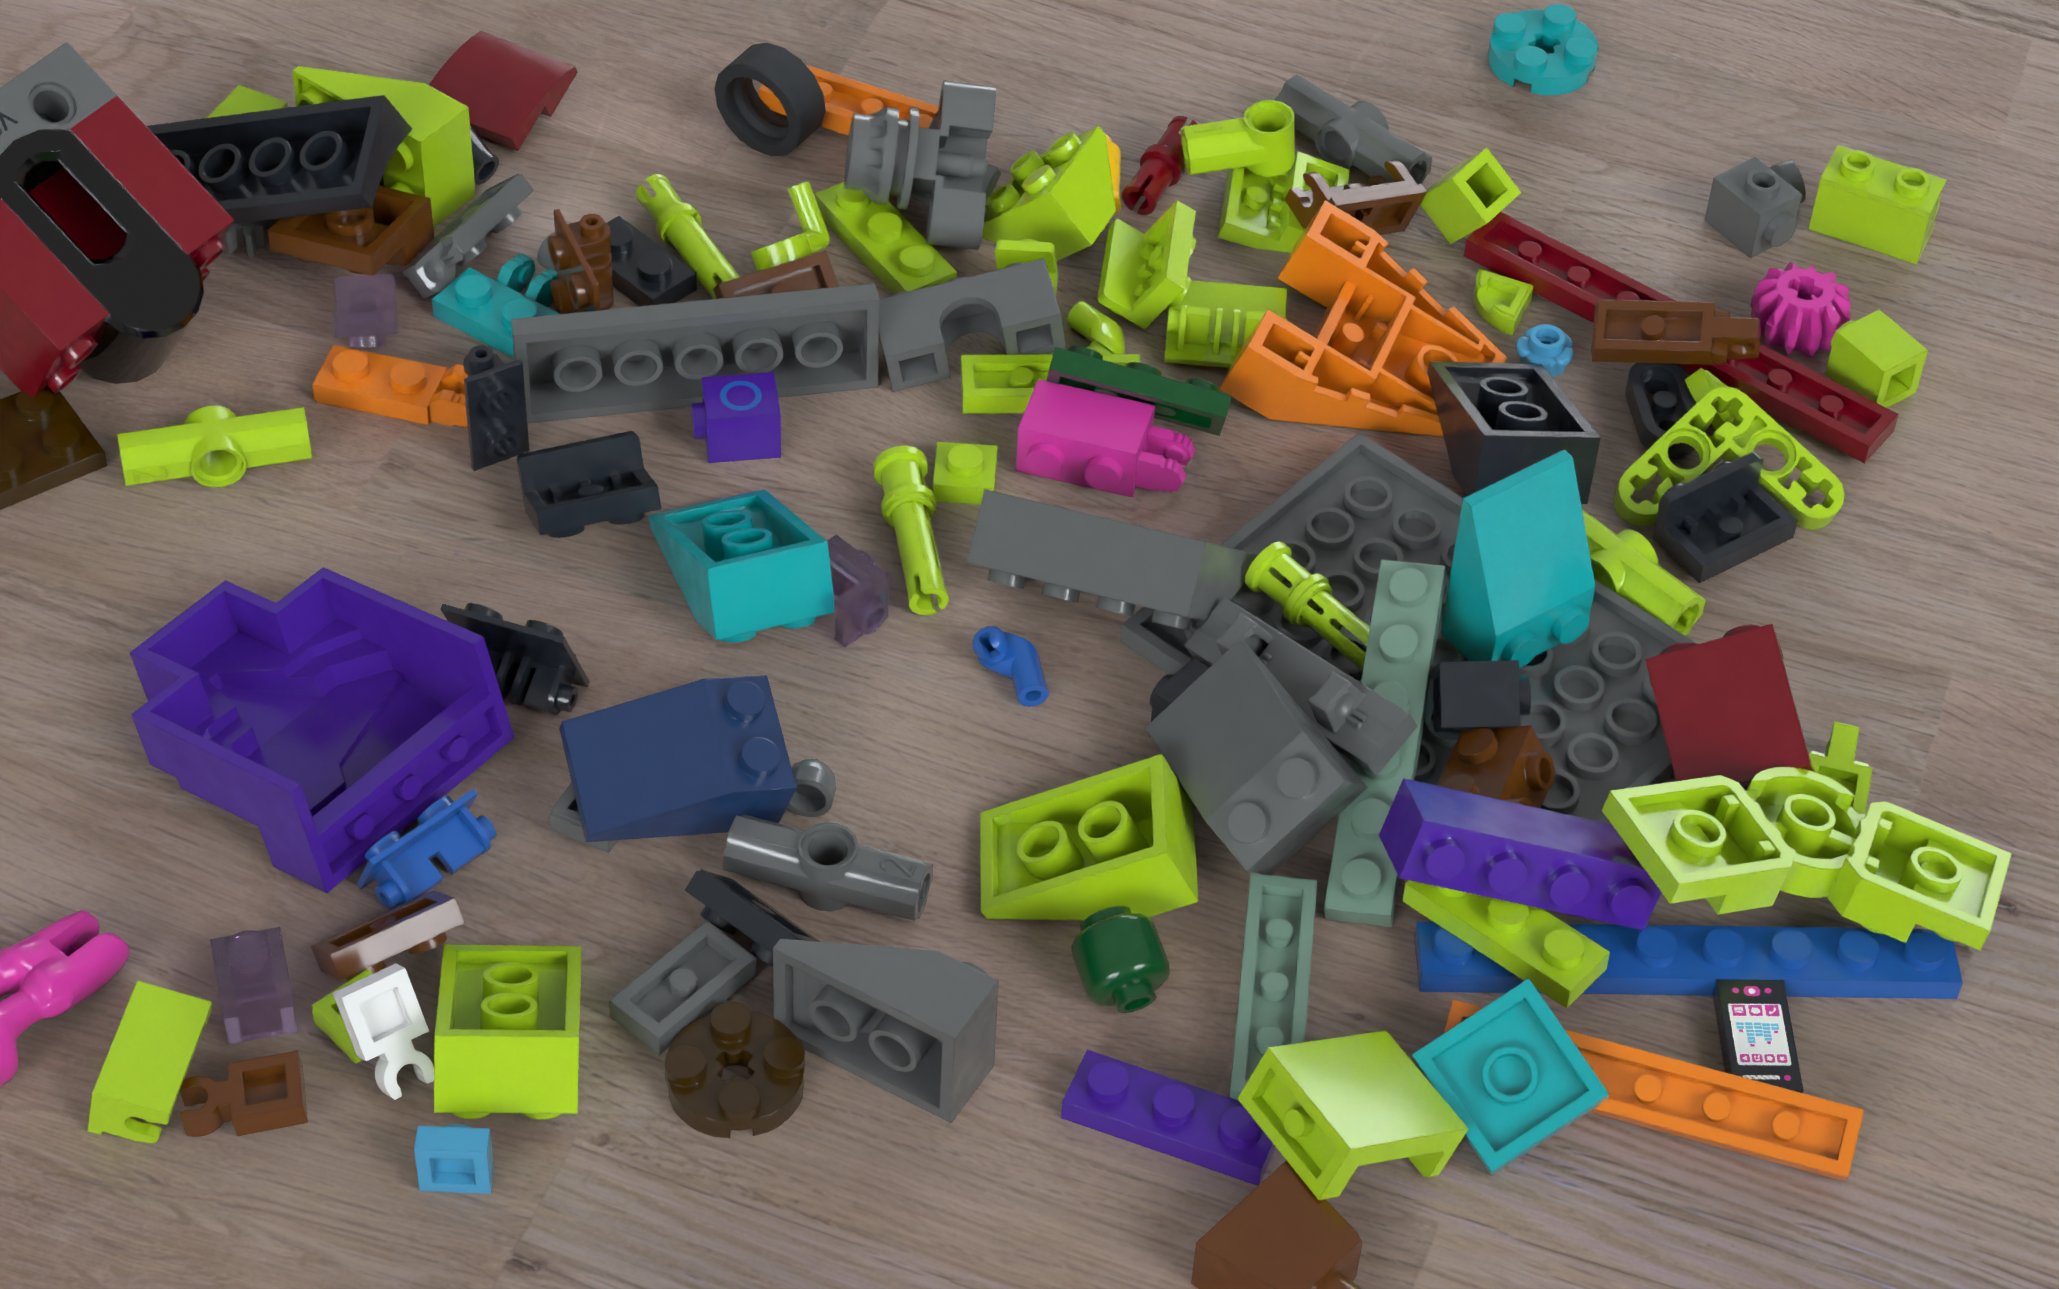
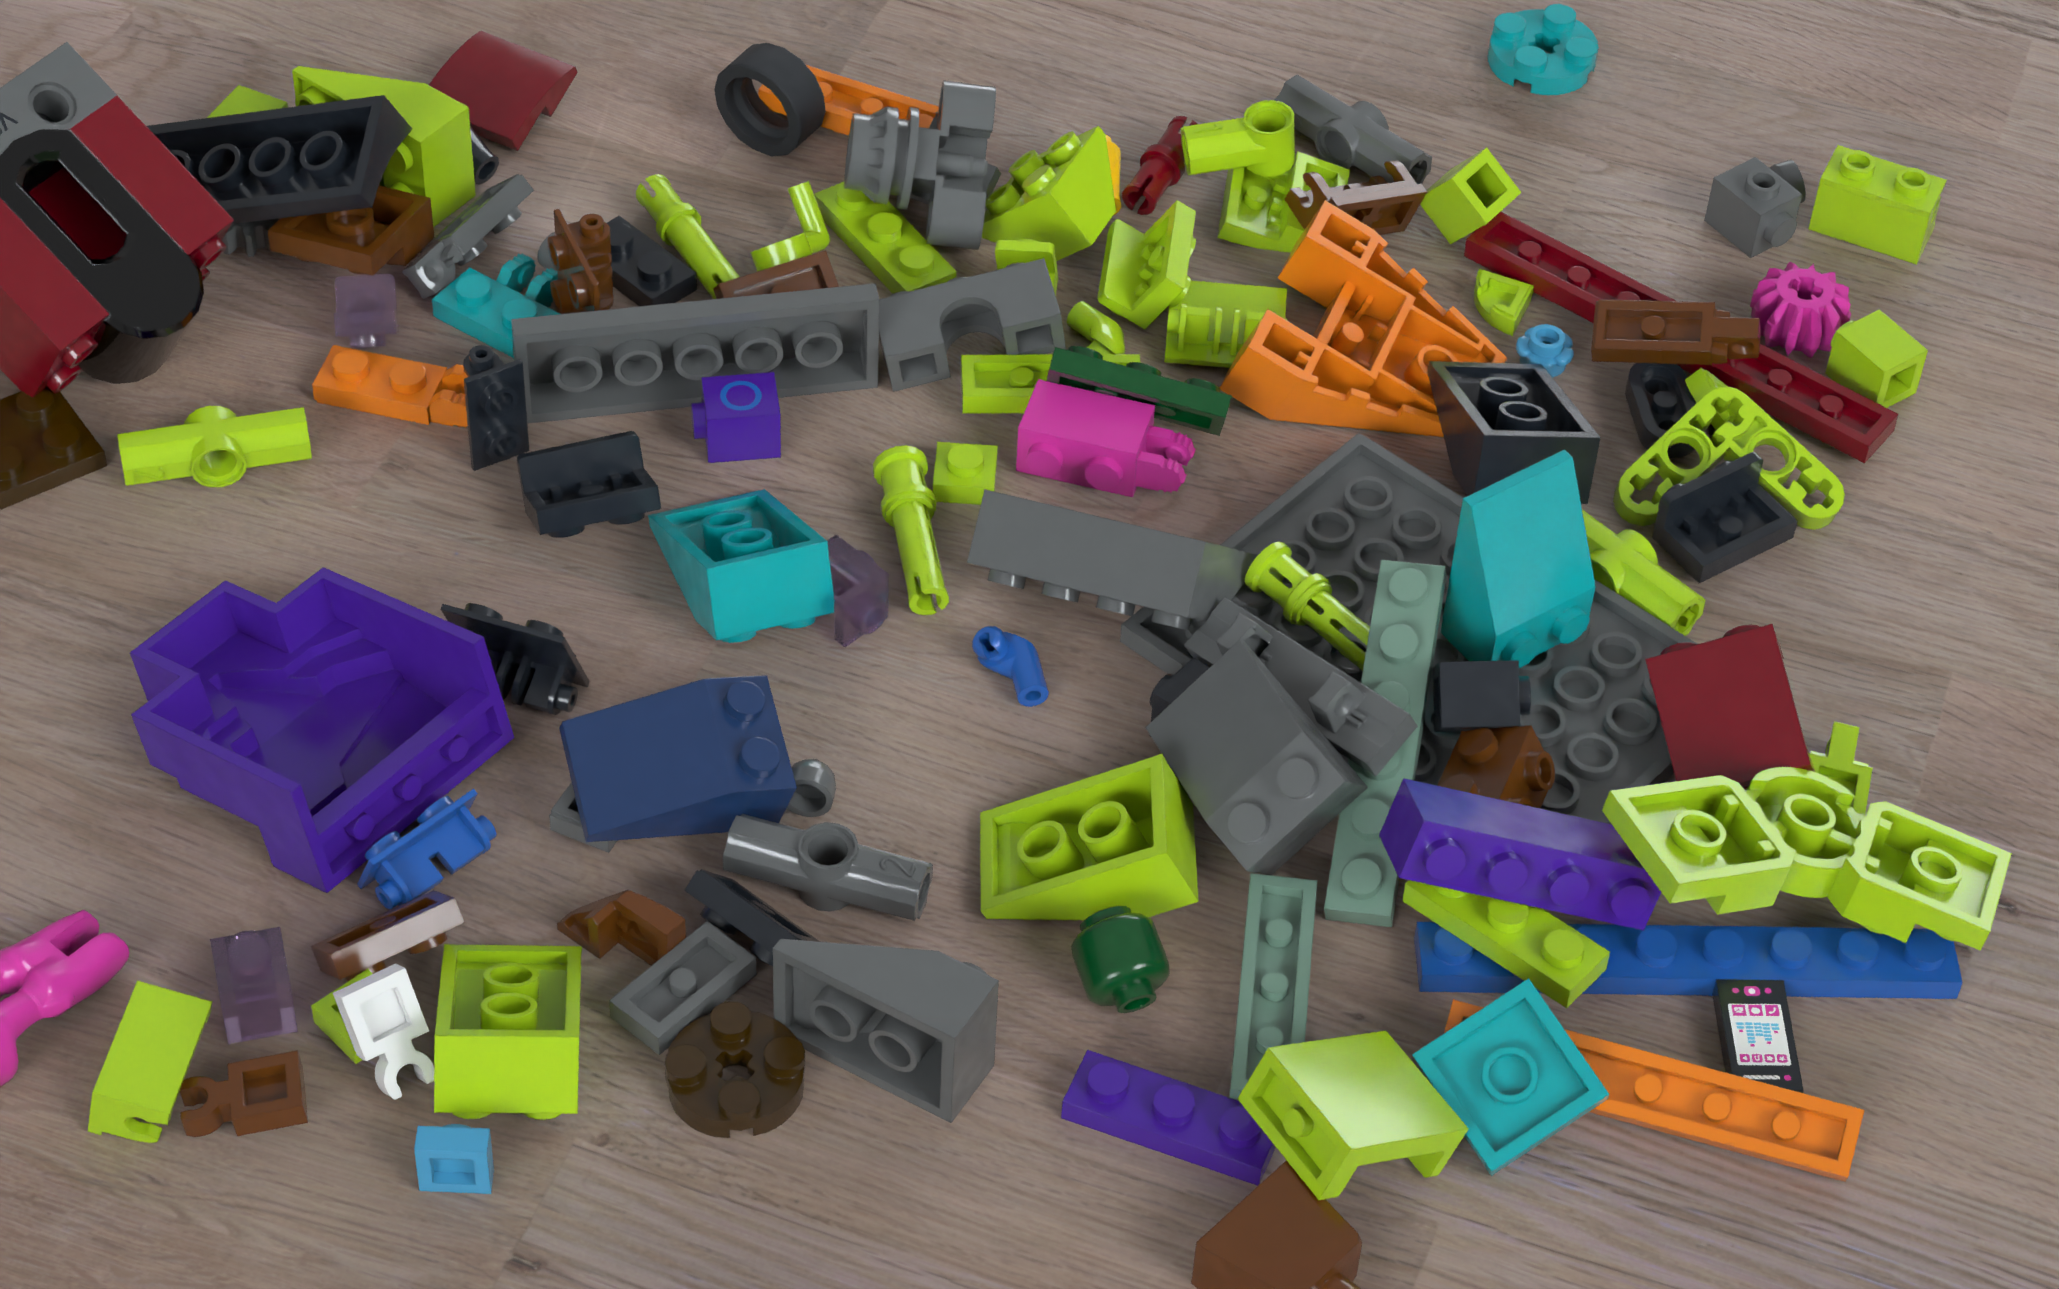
none -> reddish brown slope [557,890,686,966]

